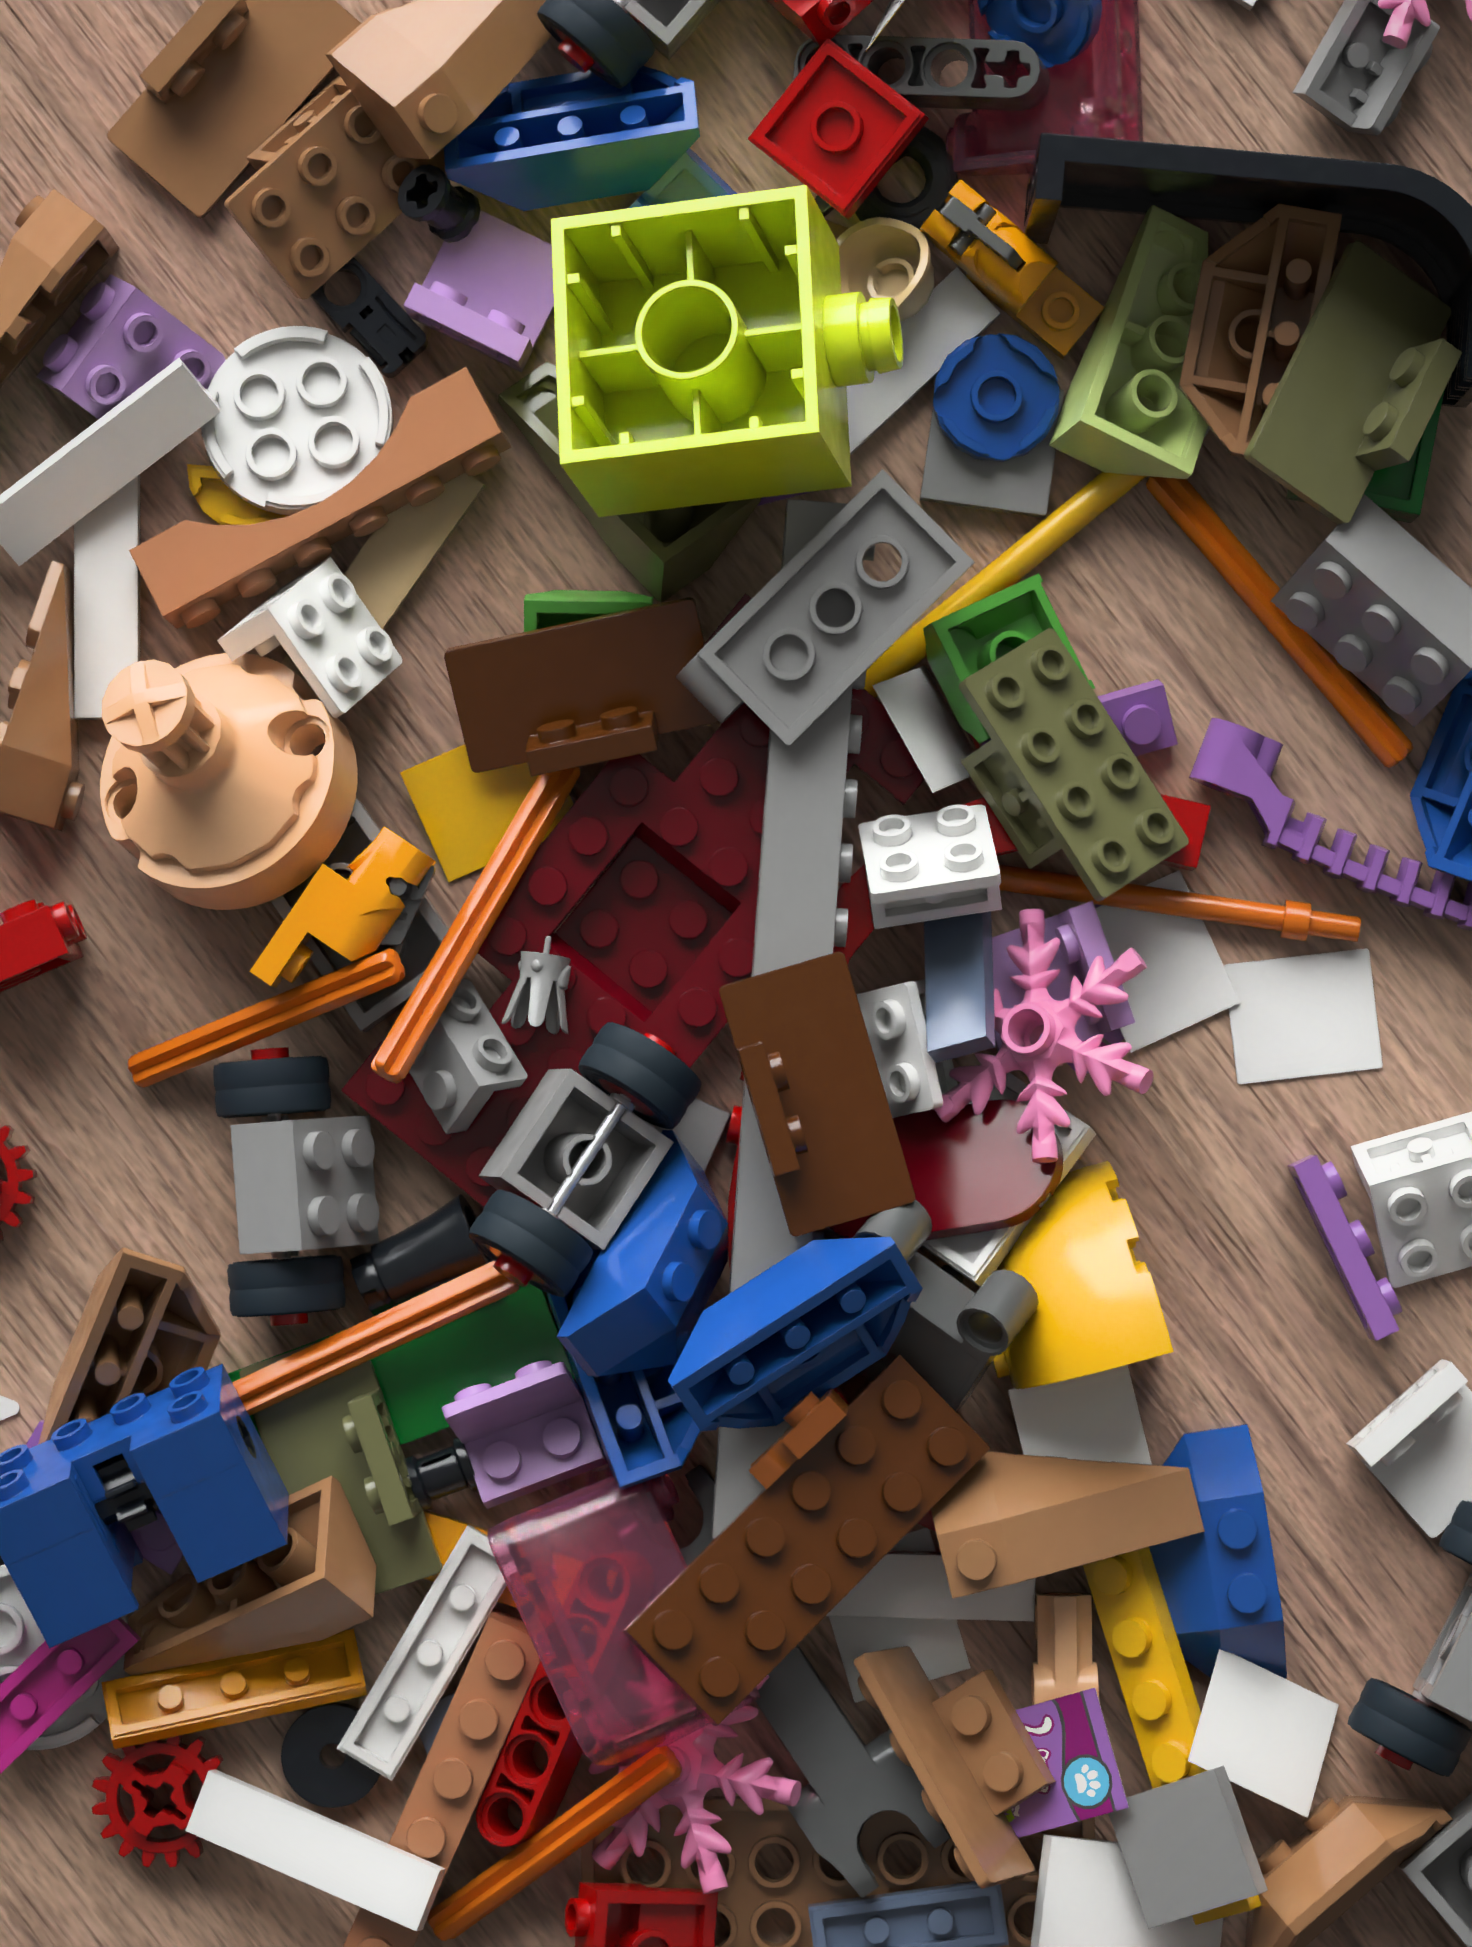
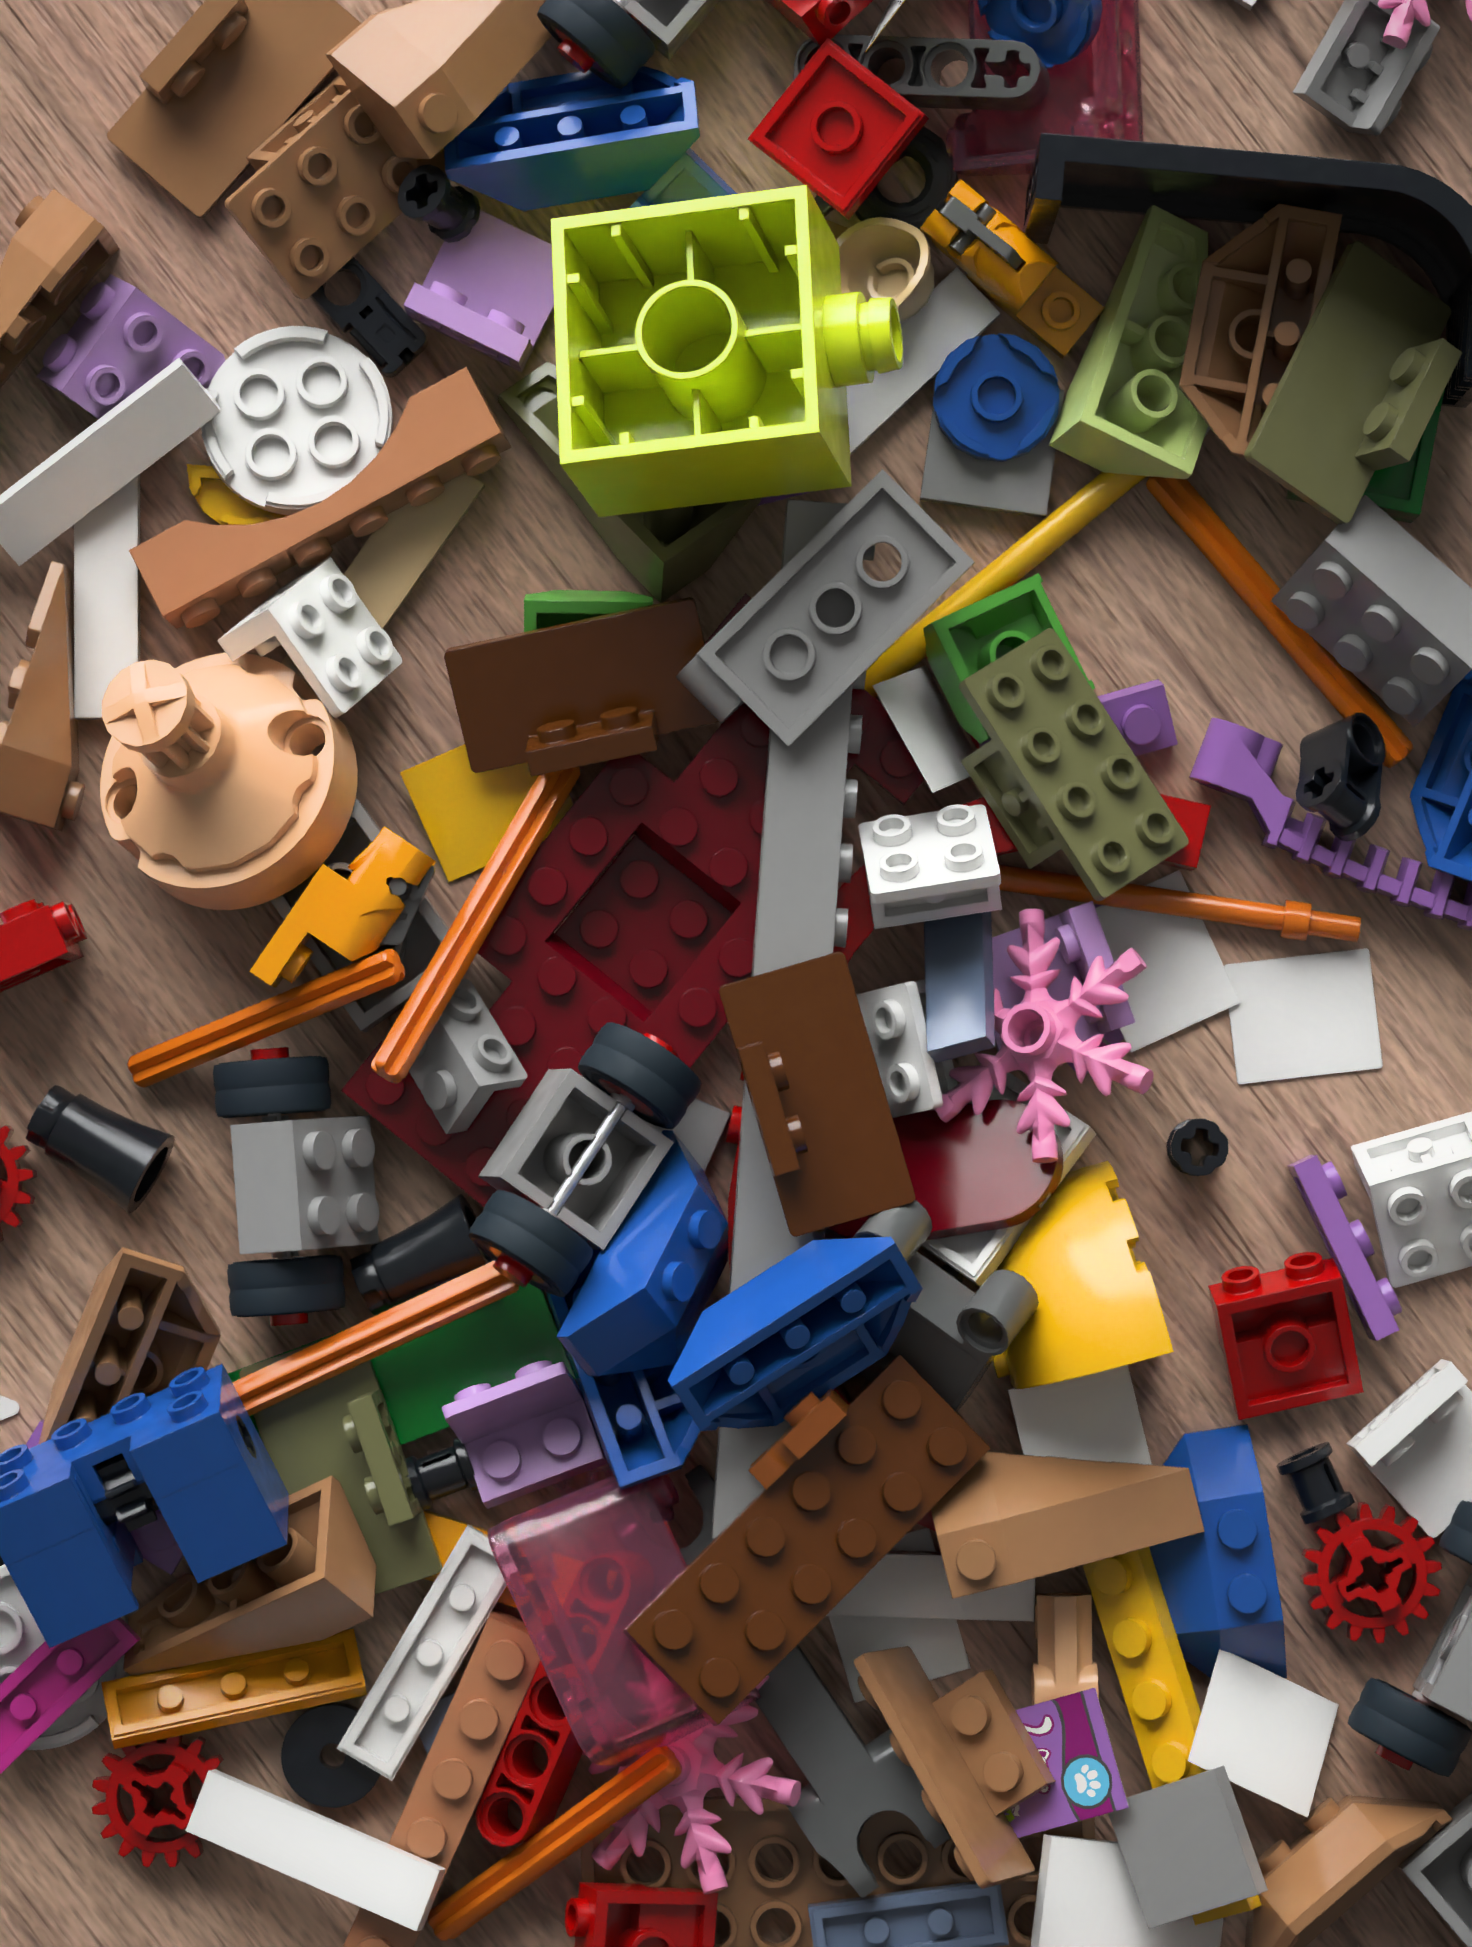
light grey piece [501,936,571,1035] -> none
none -> black plant [26,1085,175,1214]
none -> black bush [1166,1119,1228,1176]
none -> red plate [1208,1252,1364,1420]
none -> black bush [1277,1442,1355,1525]
none -> black piece [1296,713,1386,842]
none -> red gear [1300,1502,1442,1643]

